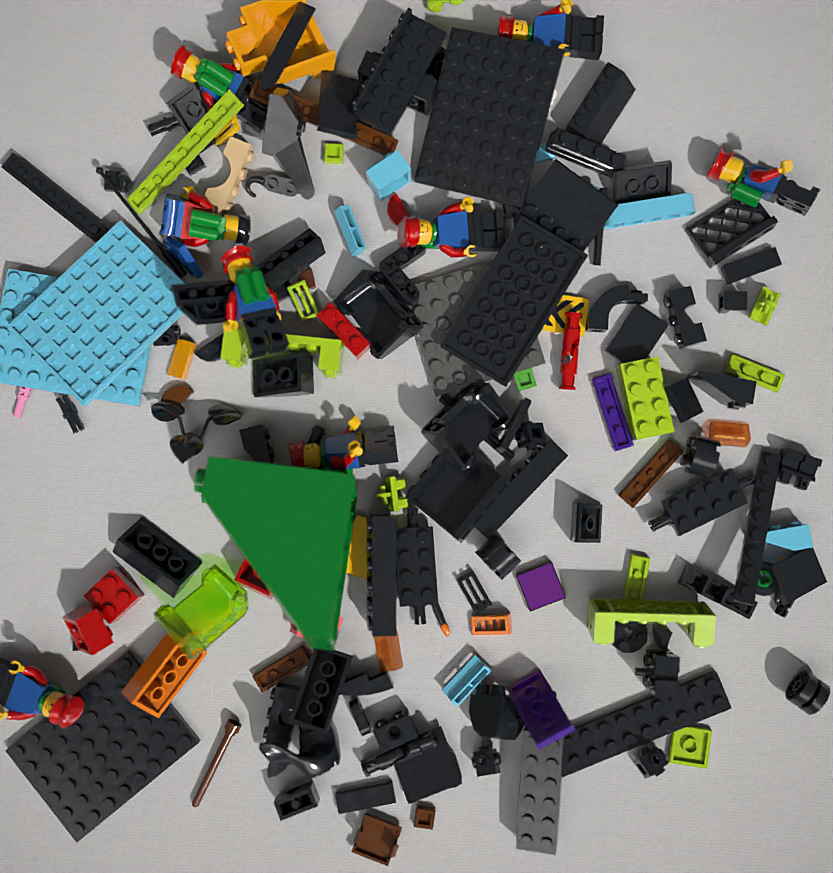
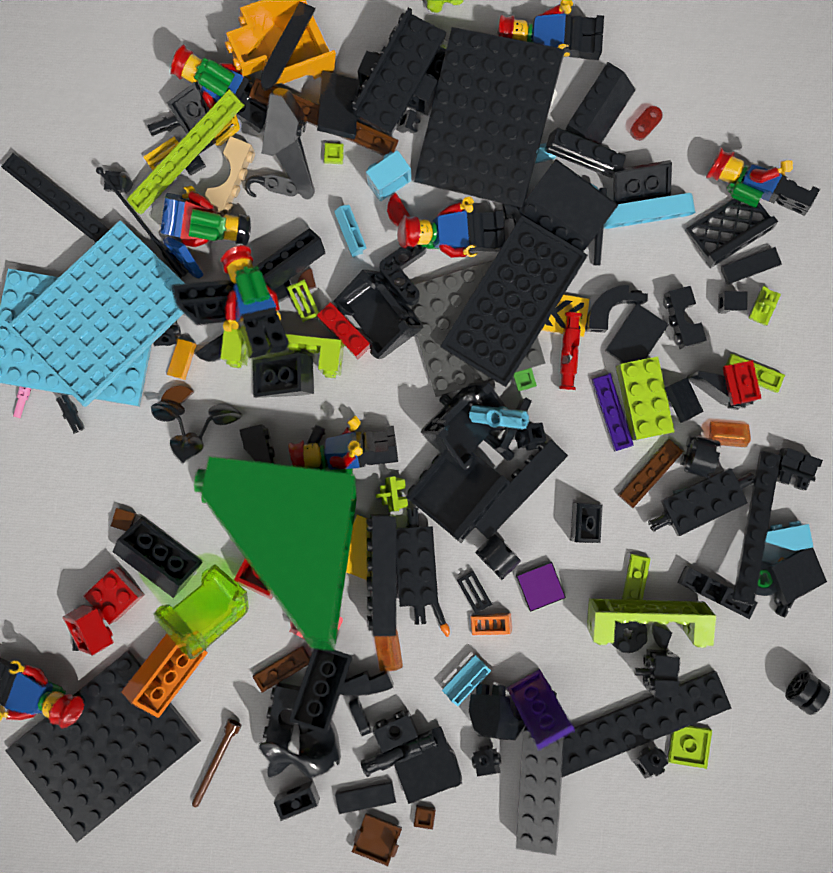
none -> reddish brown tile [110,508,136,531]
none -> yellow tile [144,136,179,171]
none -> black tile [396,109,421,133]
none -> medium azure piece [469,405,529,429]
none -> clear red plate [630,106,663,141]
none -> red plate [722,360,762,405]

